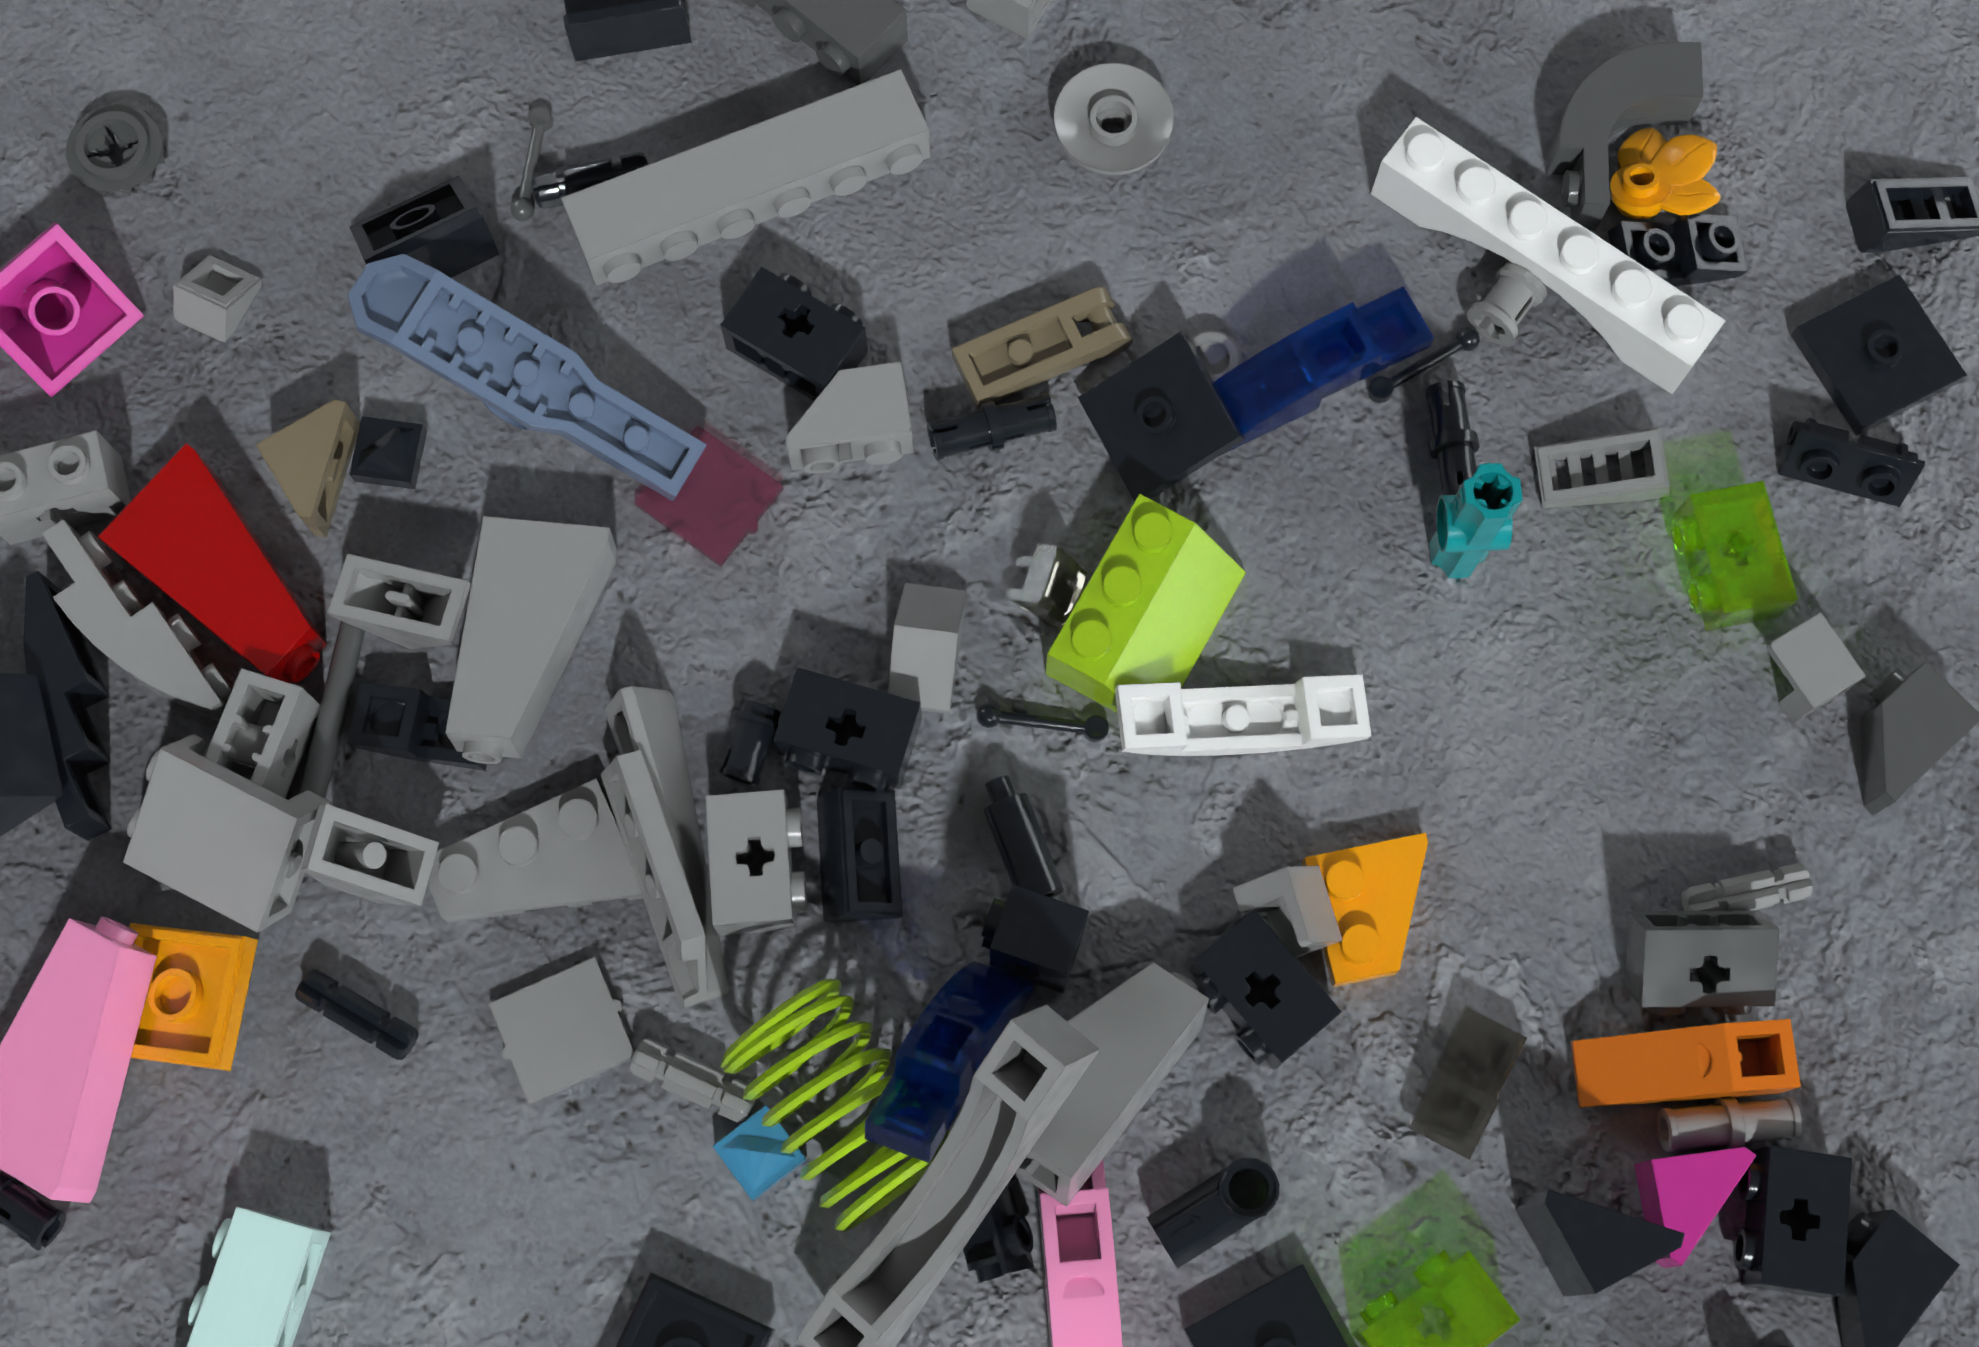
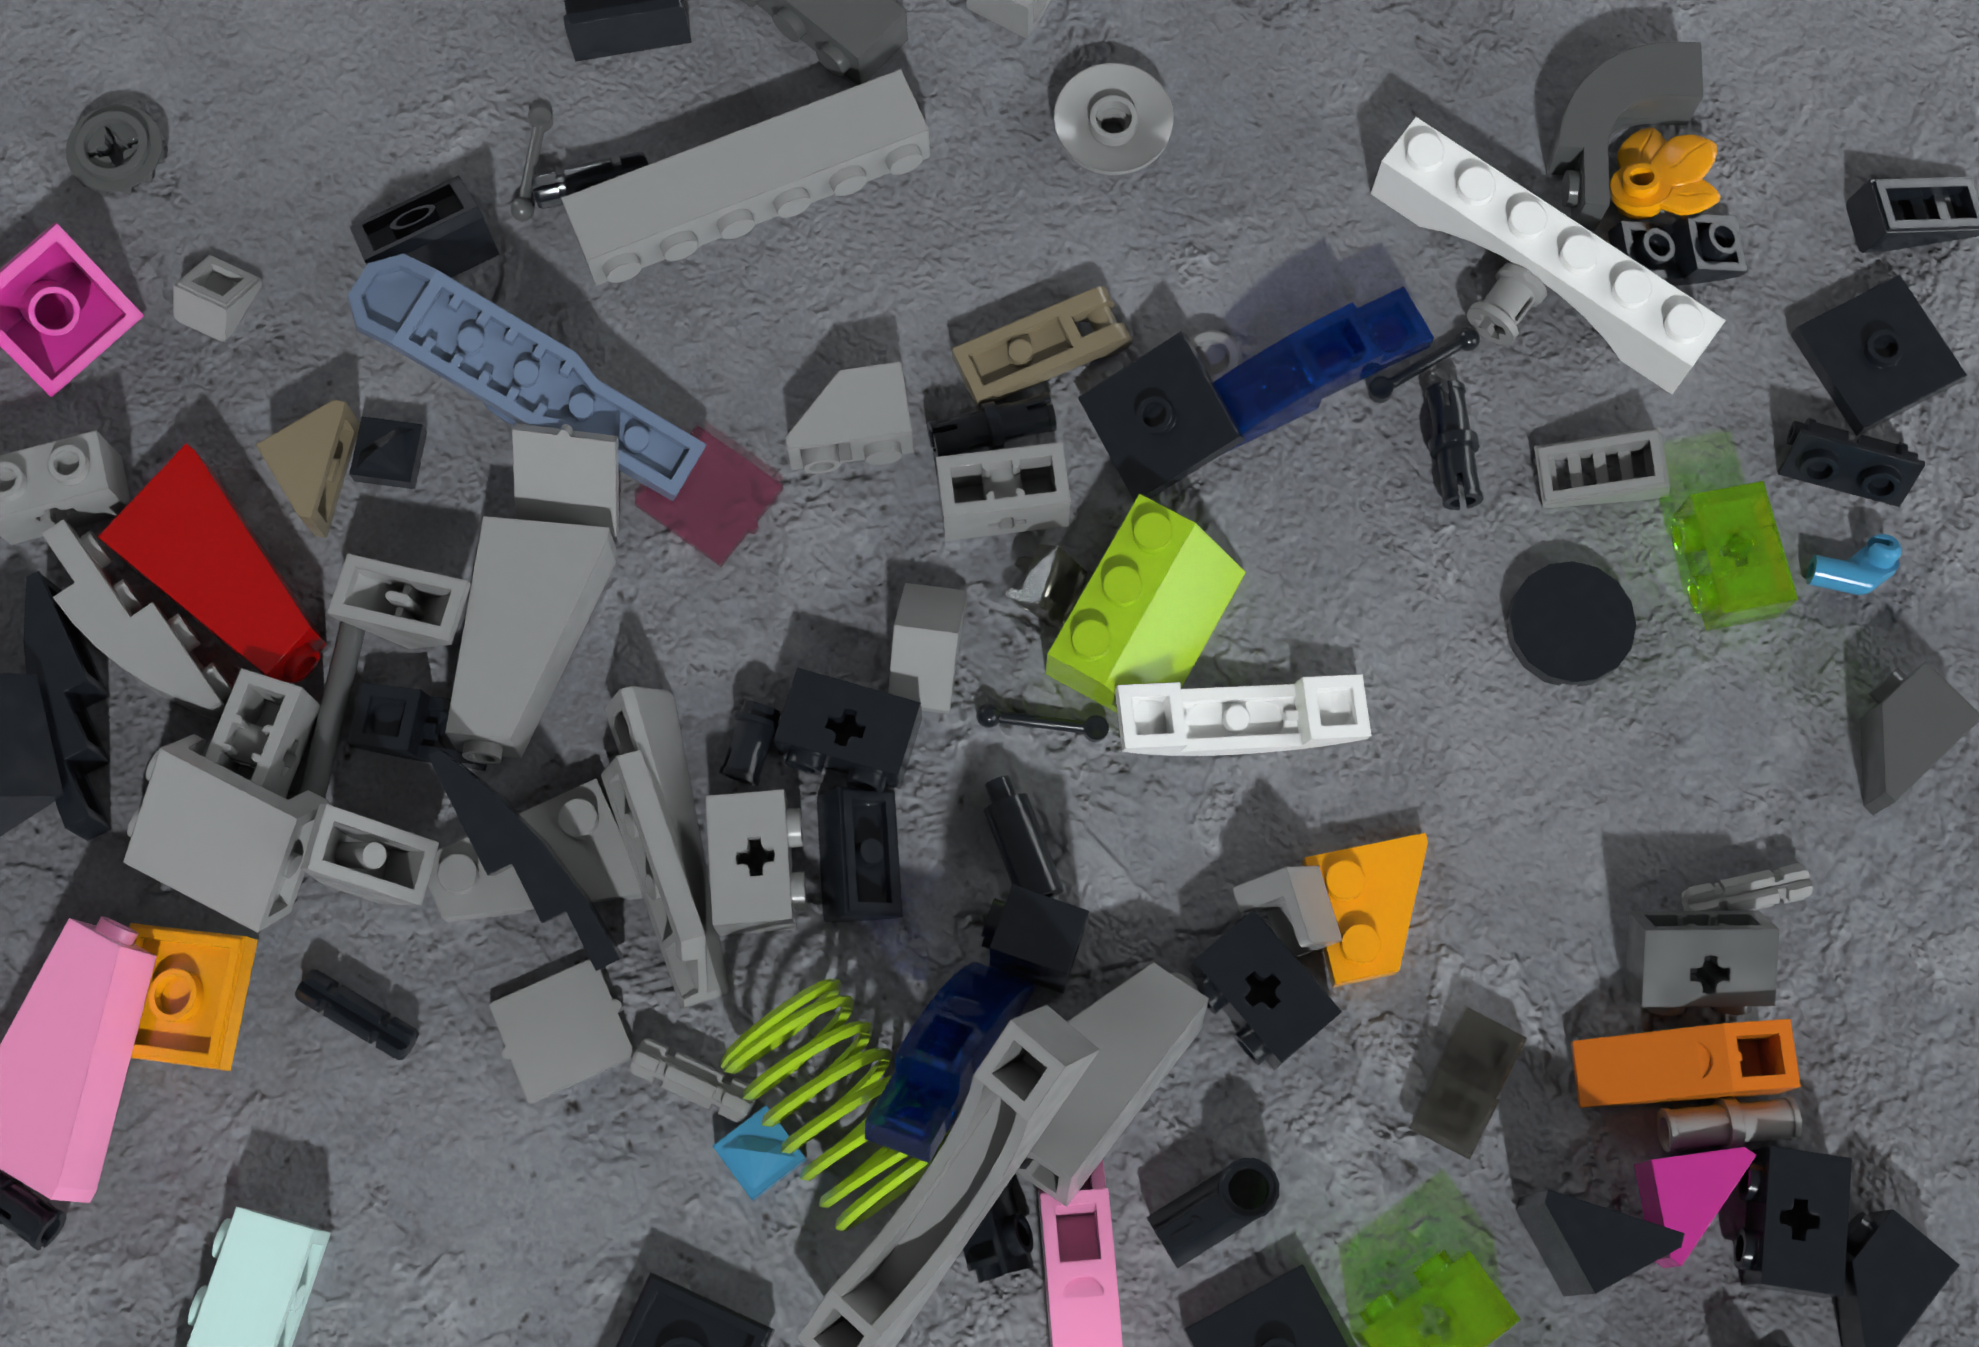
black brick [720,267,868,401] -> none
teal piece [1429,463,1523,579] -> none
light grey panel [1767,612,1866,724] -> none
none -> black slope [428,750,624,971]
none -> light grey piece [512,423,619,538]
none -> light grey brick [936,442,1071,541]
none -> black tile [1507,561,1637,687]
none -> dark azure arm [1806,534,1902,595]

